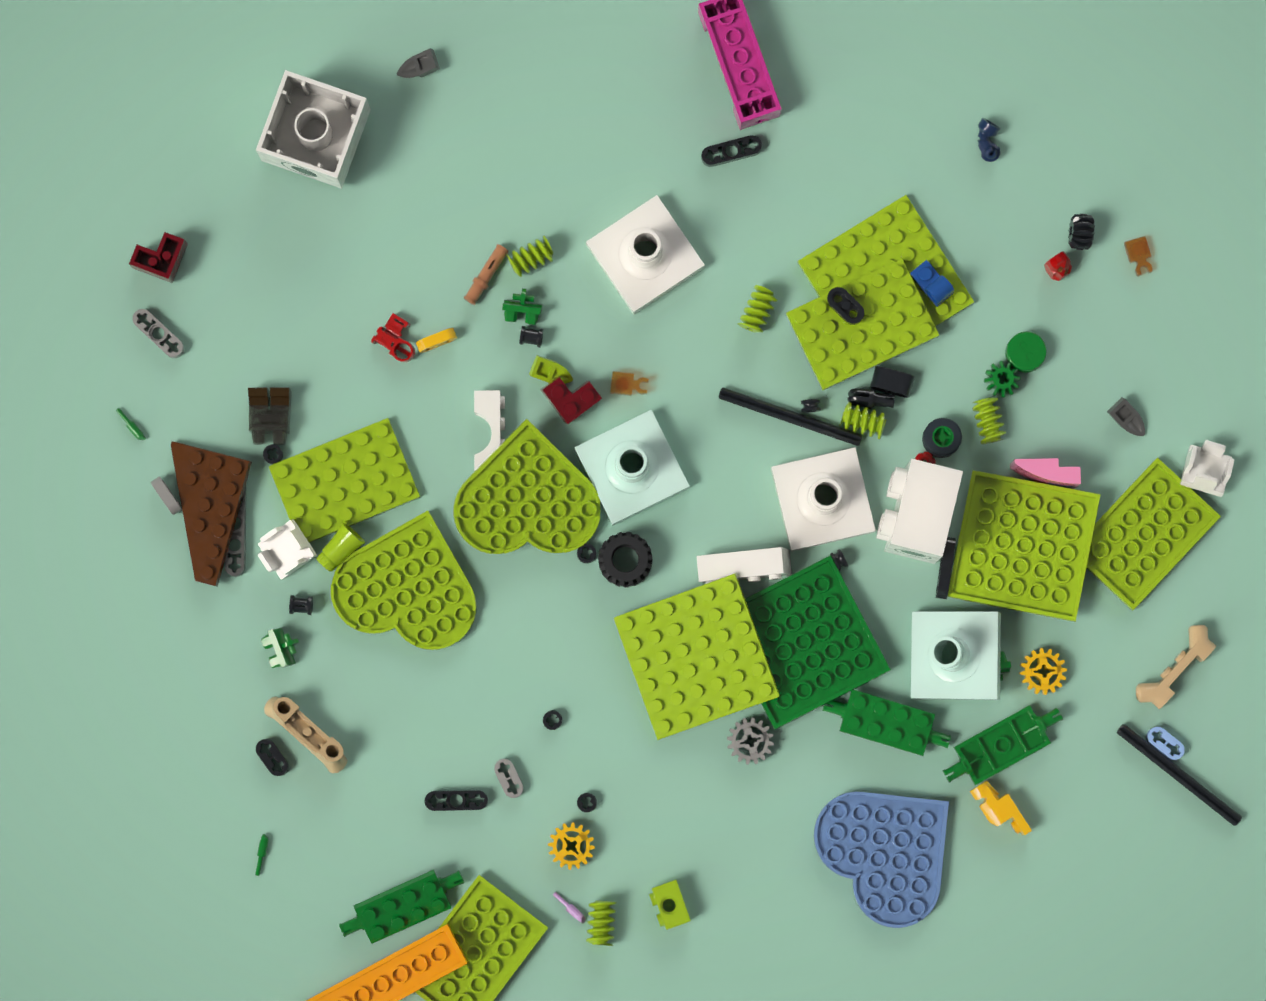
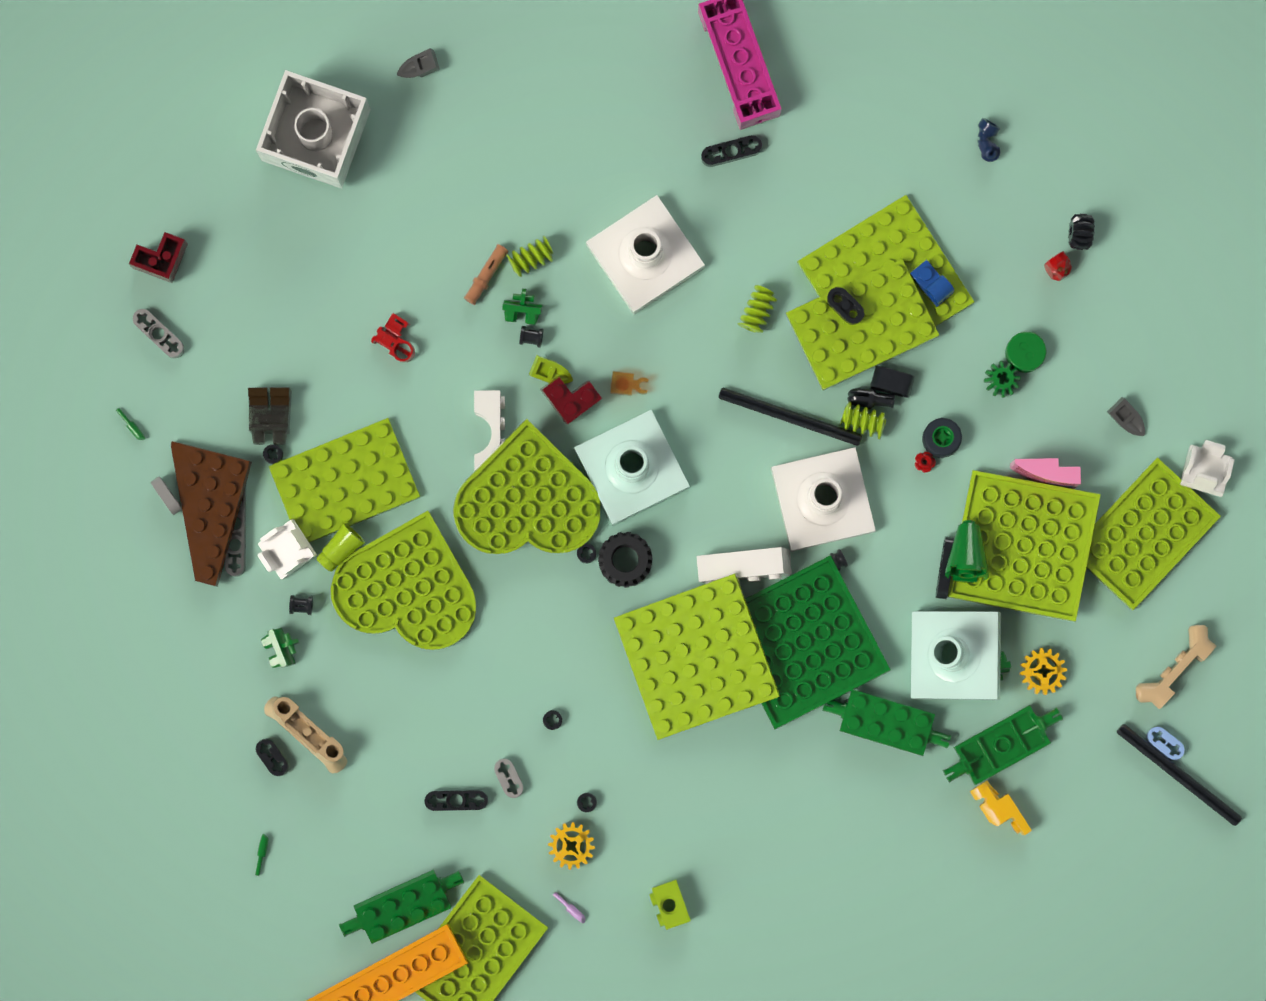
yellow beam [416,328,457,353] -> none
lime piece [586,900,617,946] -> none
light grey gear [727,718,774,765] -> none
black bush [801,399,821,413] -> none
medium blue plate [814,792,949,928] -> none
white brick [876,459,963,564] -> none
lime piece [972,397,1006,445] -> none
clear orange plate [1124,236,1152,277] -> none
none -> green cone [945,520,989,583]

